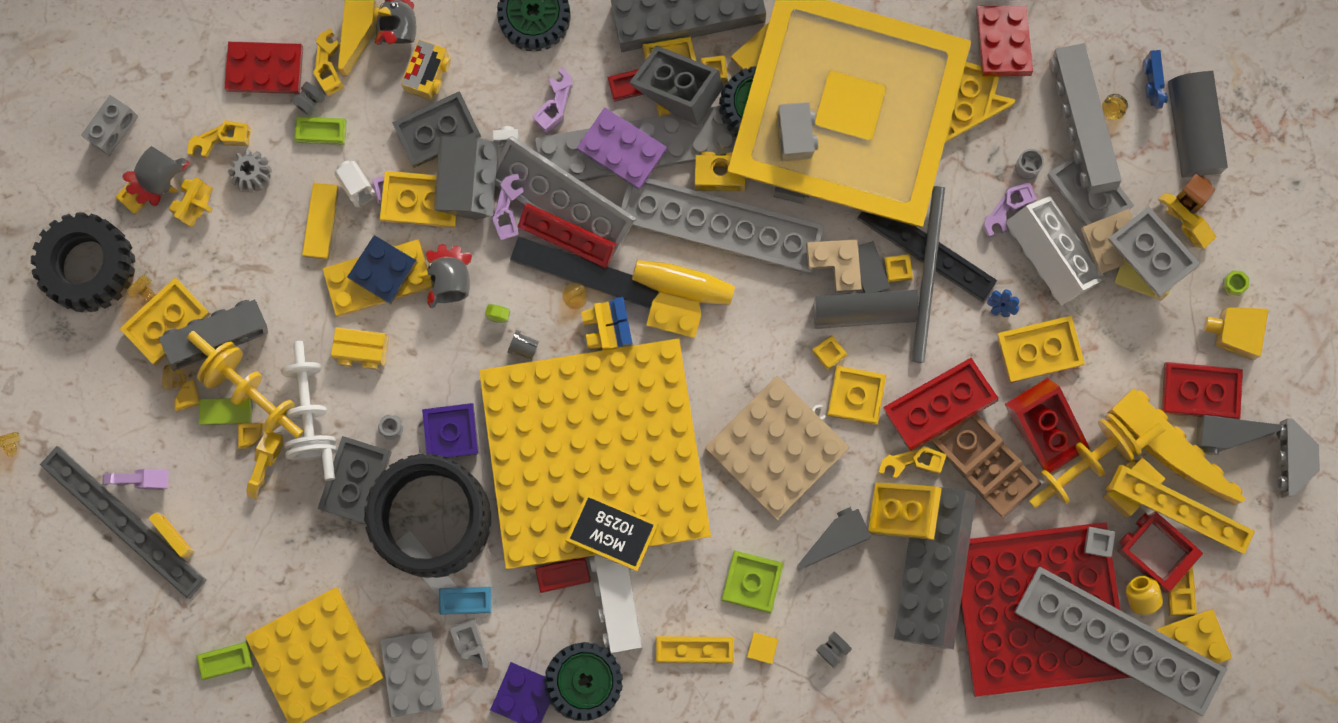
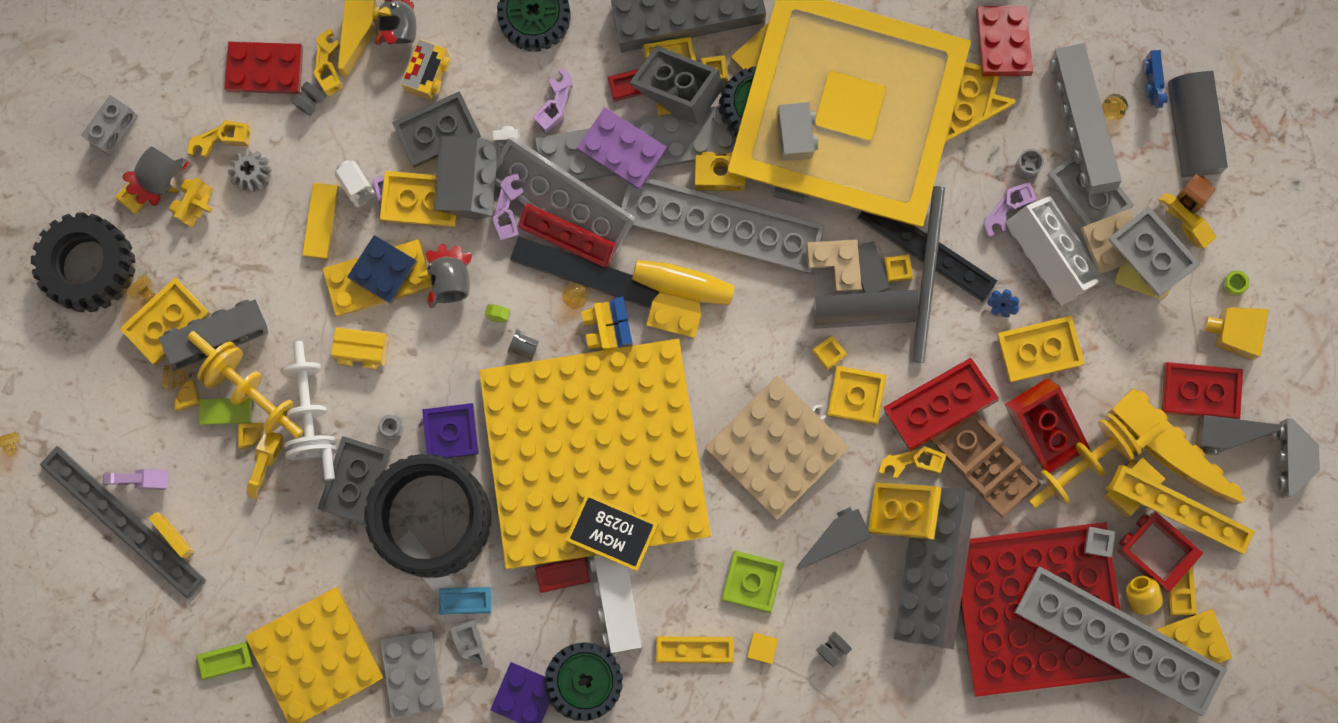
lime tile [294,116,347,145] -> none

